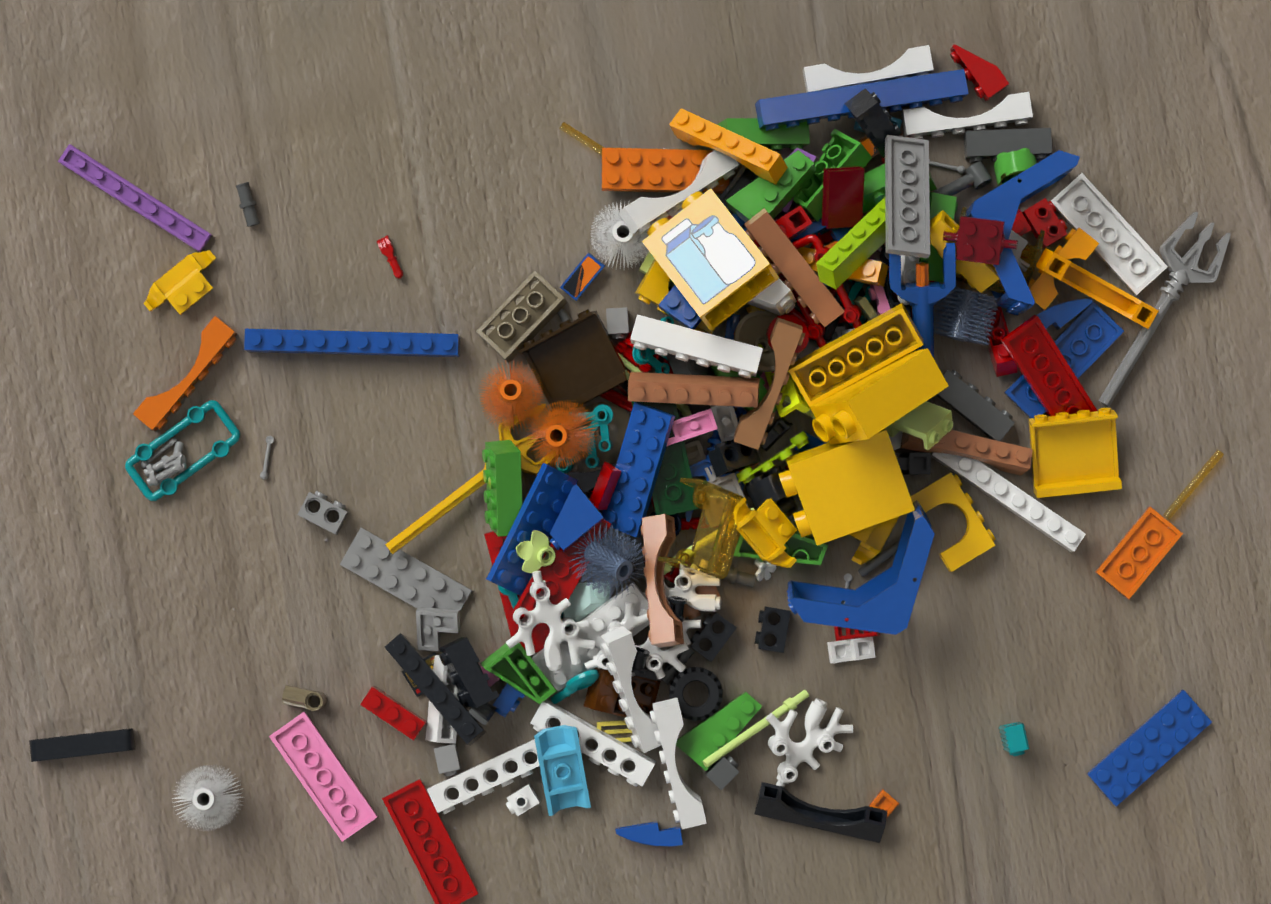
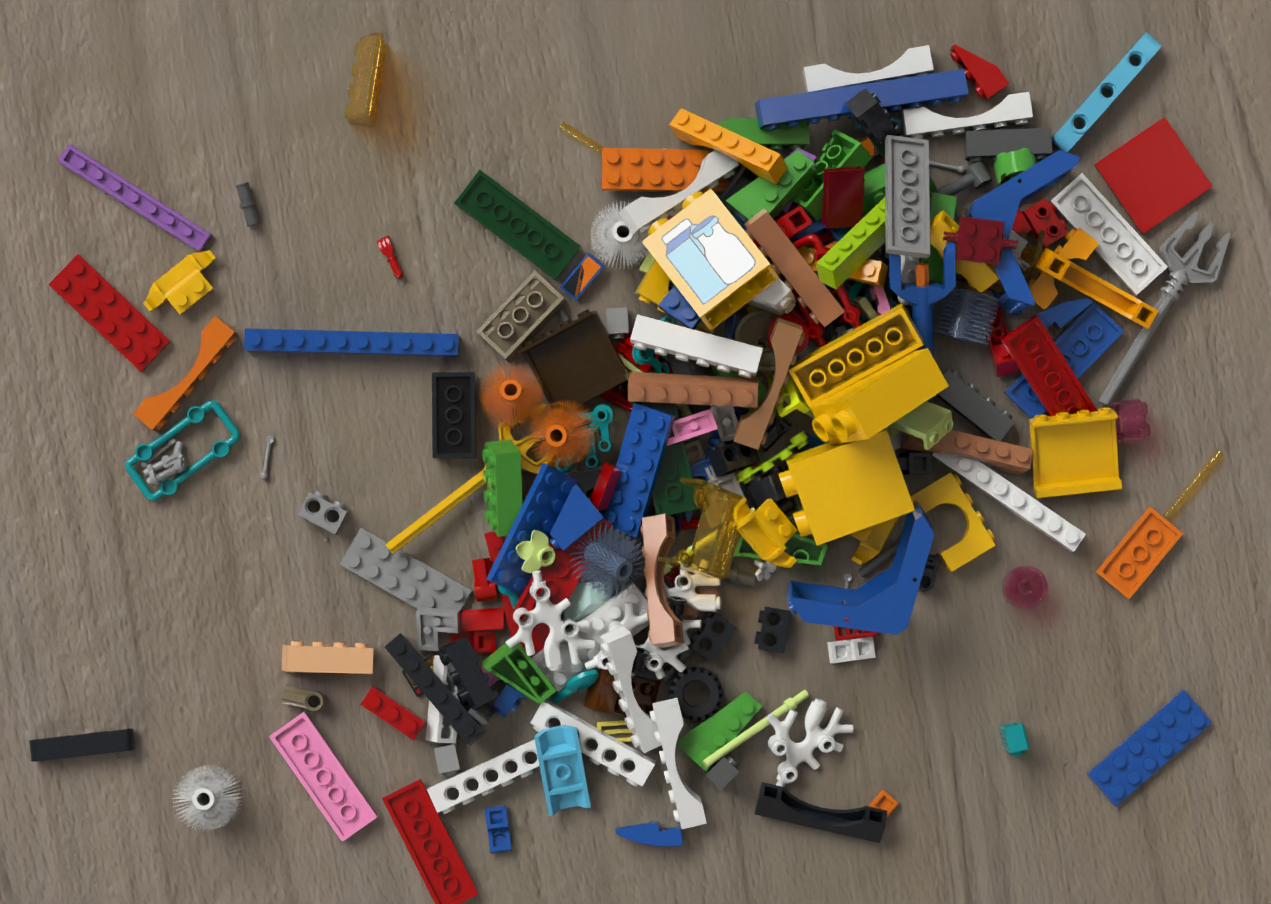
white brick [506,783,540,816] -> none
none -> red plate [48,254,171,372]
none -> light nougat wedge [282,641,374,674]
none -> clear yellow slope [345,32,387,128]
none -> black brick [432,372,477,459]
none -> red slope [449,631,495,653]
none -> dark green plate [454,170,581,281]
none -> red slope [461,608,505,631]
none -> red piece [472,558,498,602]
none -> blue slope [485,805,512,854]
none -> black piece [914,553,940,592]
none -> clear pink brick [1002,566,1048,609]
none -> medium azure beam [1052,32,1162,153]
none -> red tile [1094,117,1213,235]
none -> clear pink brick [1110,399,1151,444]

